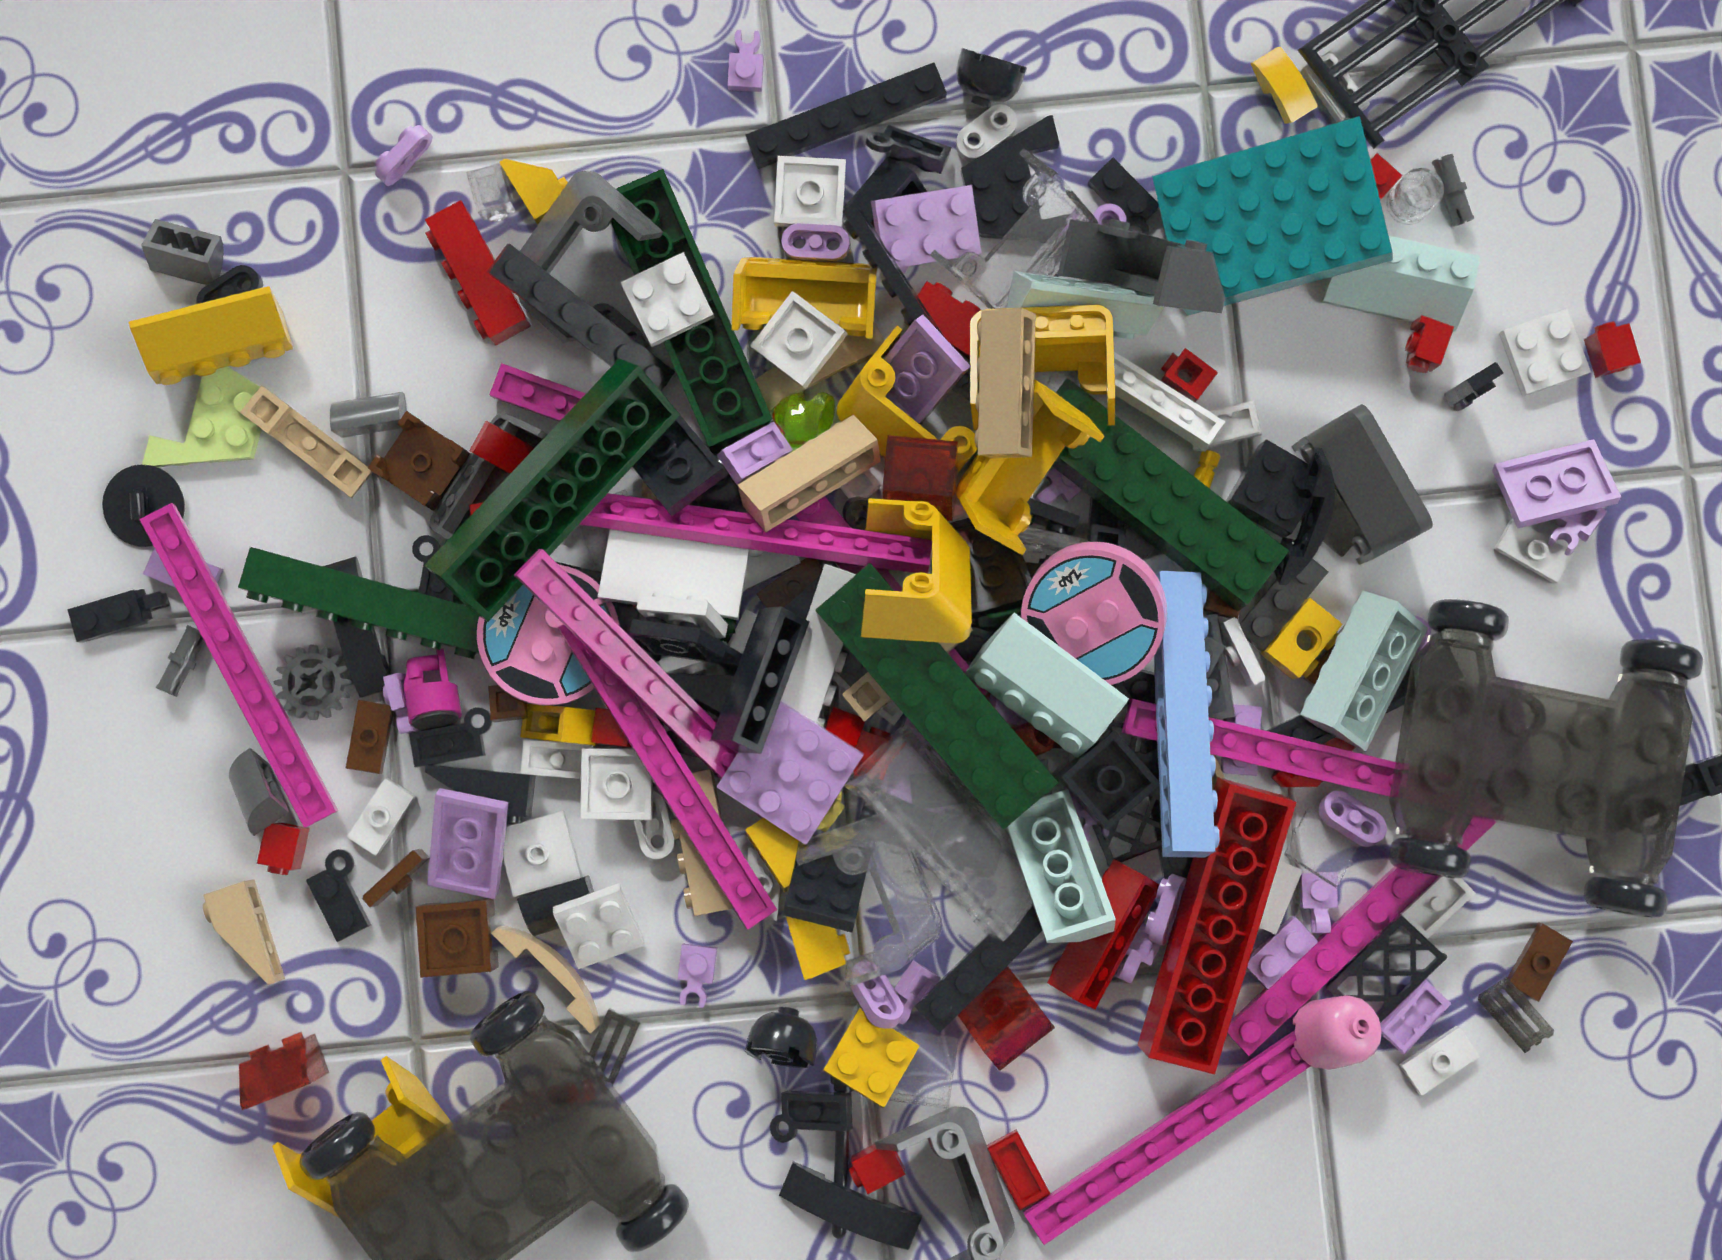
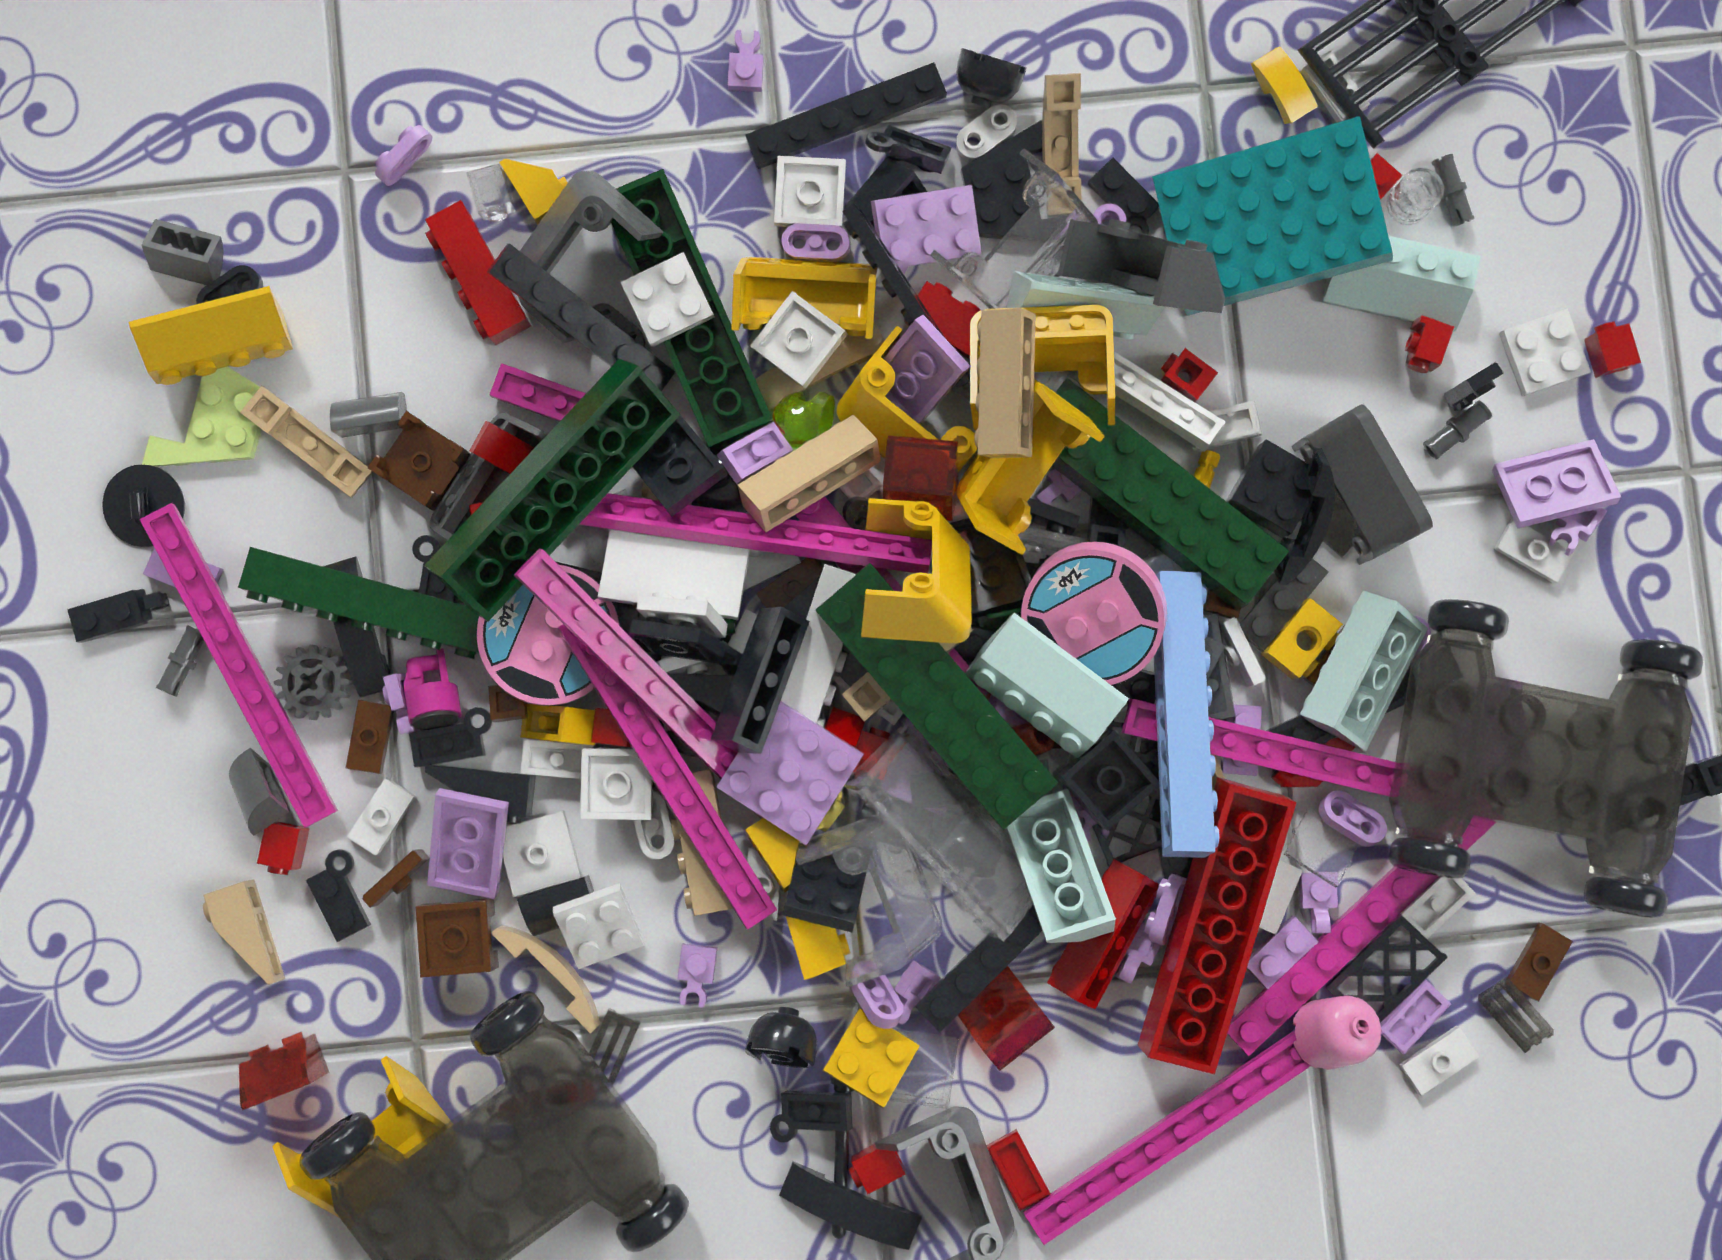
none -> tan slope [1042,73,1082,216]
none -> dark grey pin [1423,400,1492,460]

